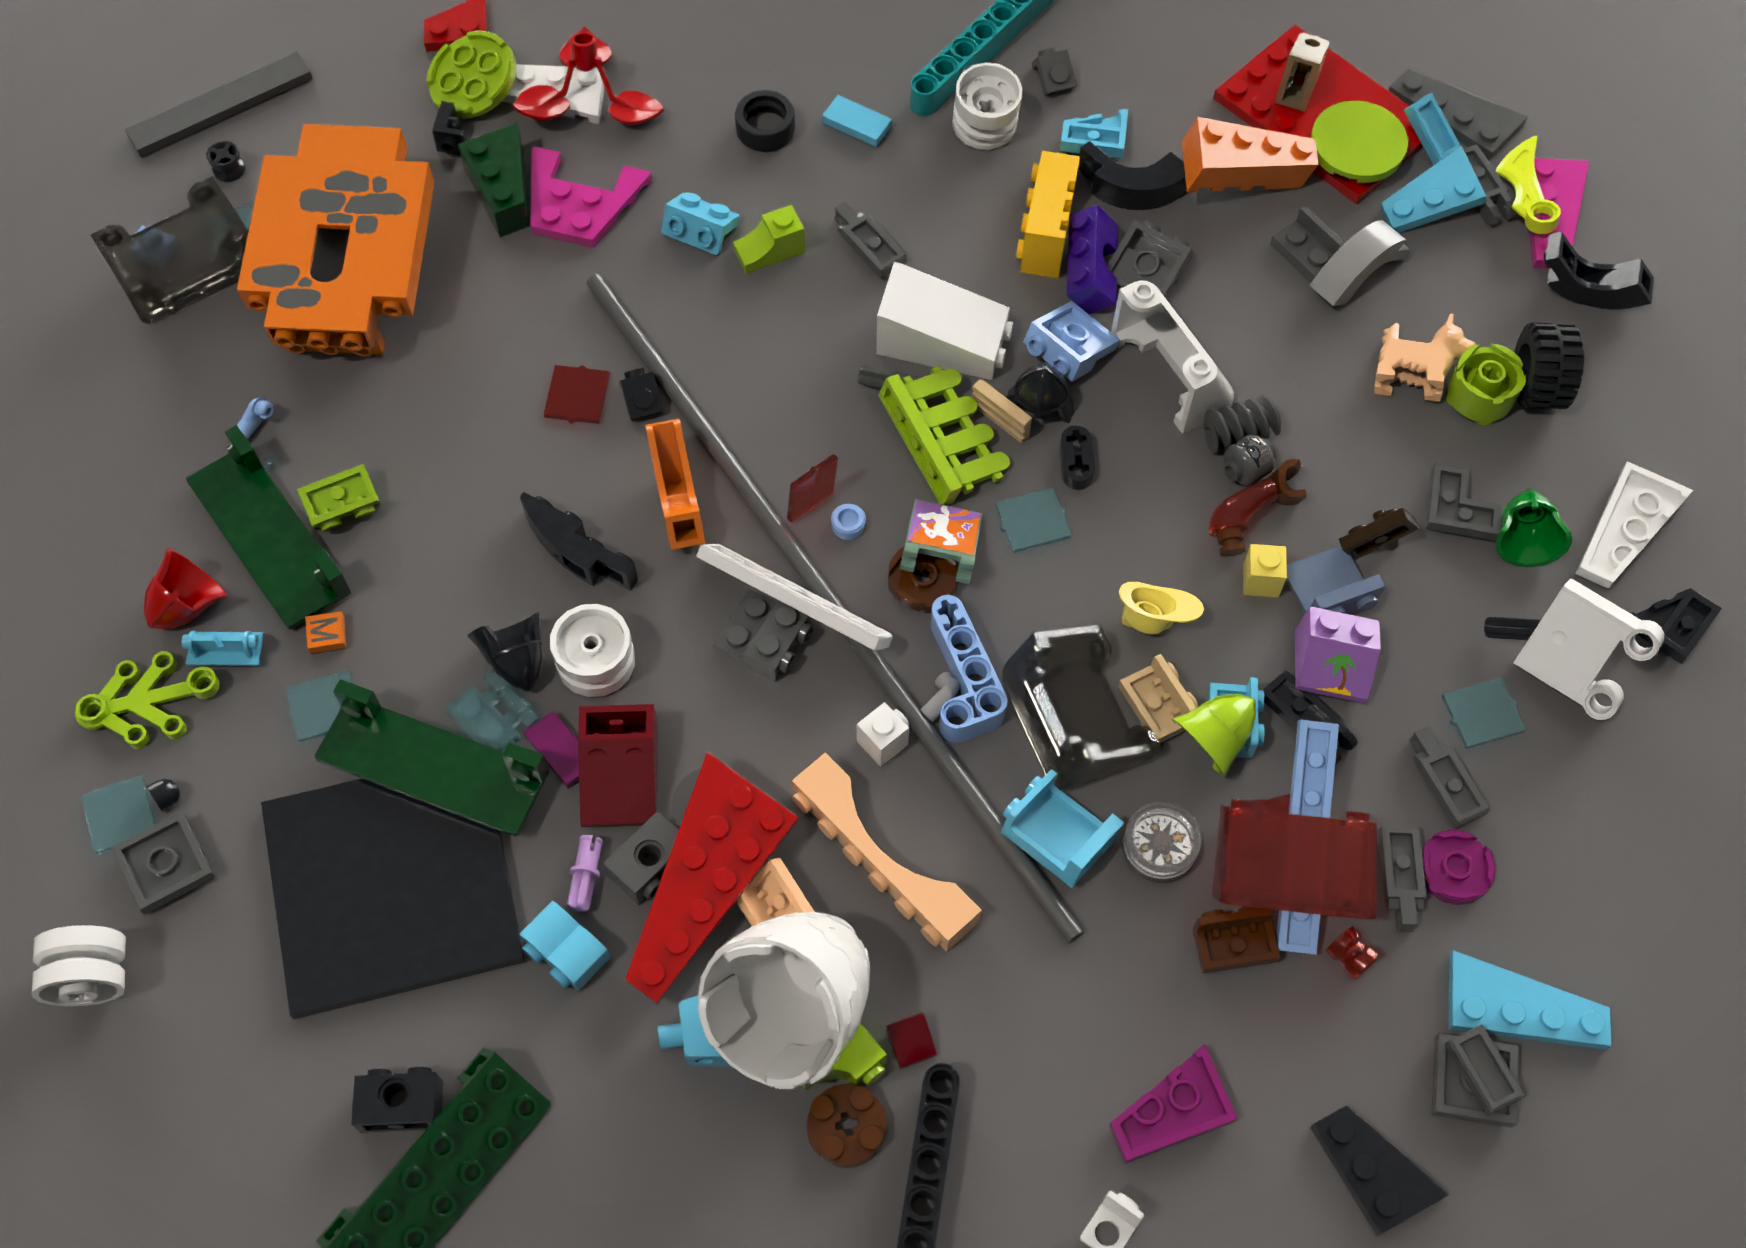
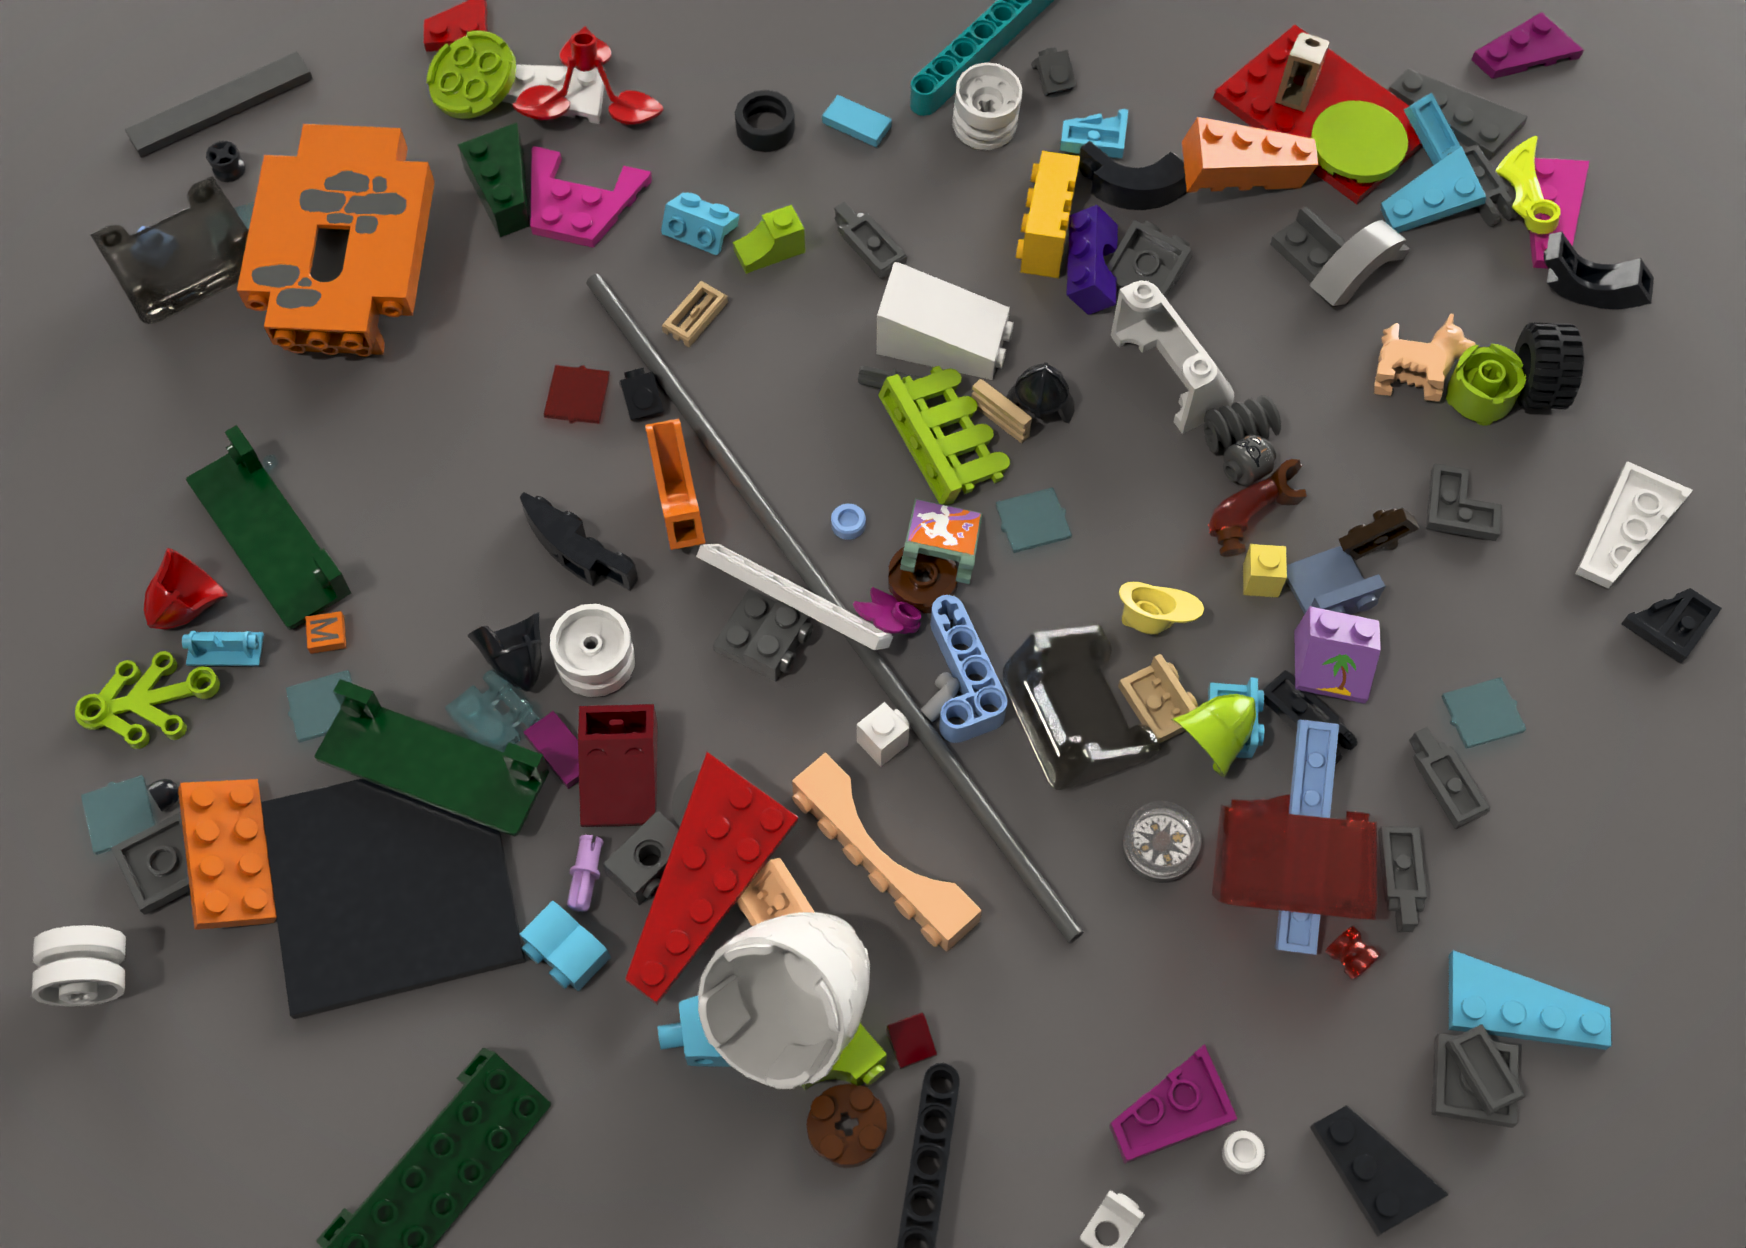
light blue arm [237,397,274,440] -> none
lime bracket [297,463,381,532] -> none
black brick [351,1067,443,1133] -> none
black bracket [432,101,467,155] -> none
clear red piece [787,453,838,523] -> none
medium azure panel [1001,769,1124,888] -> none
light blue plate [1023,301,1120,382] -> none
black beam [1060,425,1095,490] -> none
reddish brown bracket [1192,904,1281,974] -> none
magenta tile [1422,829,1496,905] -> none
white piece [1484,579,1664,720] -> none
green helmet [1495,488,1572,567] -> none
none -> orange plate [178,779,277,930]
none -> tan tile [662,281,728,347]
none -> magenta plate [853,587,921,634]
none -> white tile [1222,1131,1265,1174]
none -> magenta wing [1471,12,1584,79]

